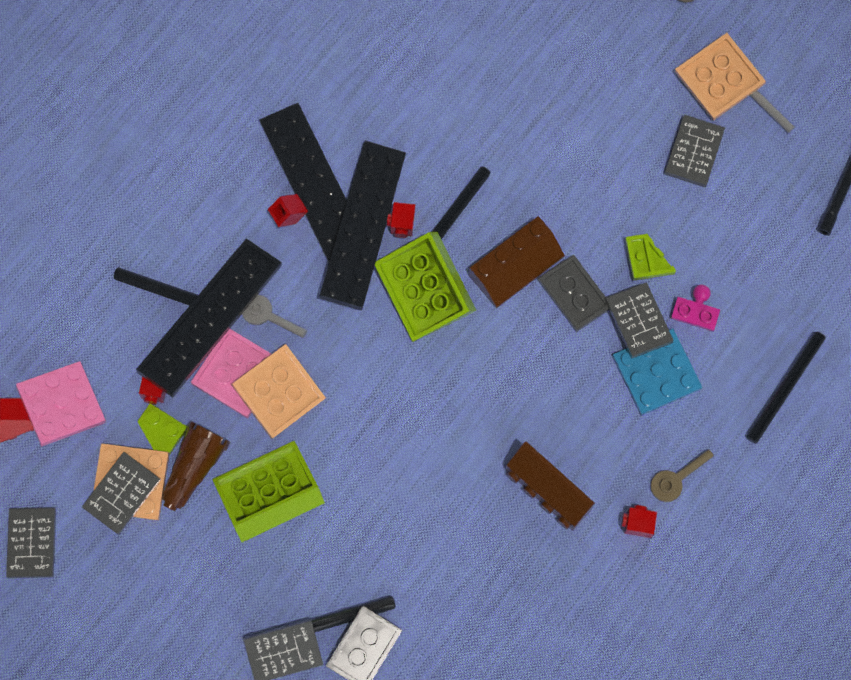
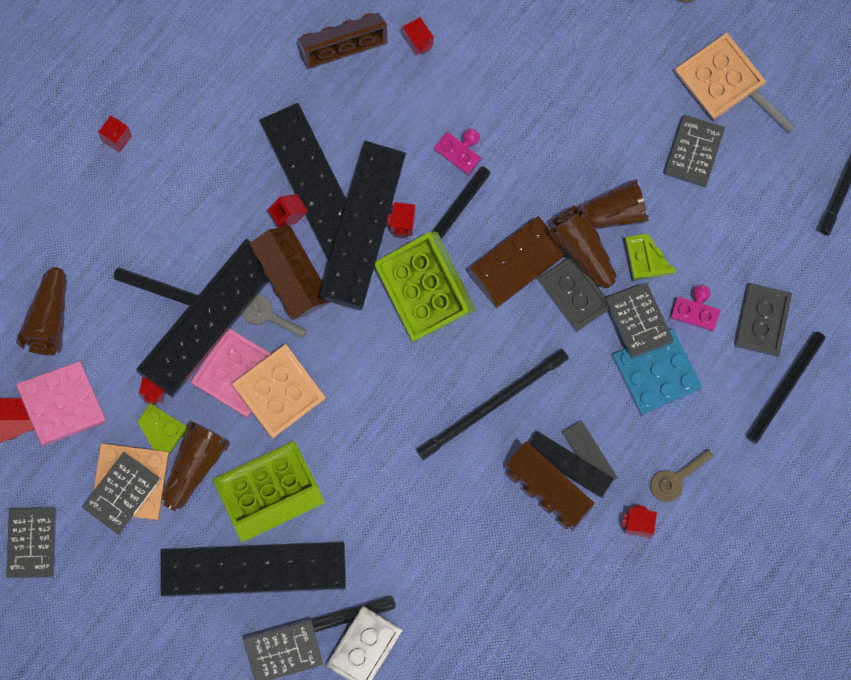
none -> reddish brown cone [16,267,67,356]
none -> red brick [98,115,132,153]
none -> black plate [160,542,346,597]
none -> reddish brown slope [250,226,332,320]
none -> reddish brown slope [298,12,387,70]
none -> red brick [402,17,434,56]
none -> black piece [416,348,569,461]
none -> dark pink plate [434,129,481,176]
none -> black plate [529,431,614,498]
none -> reddish brown cone [546,204,617,288]
none -> dark grey tile [562,421,618,481]
none -> reddish brown cone [576,179,649,229]
none -> dark grey tile [735,283,792,357]

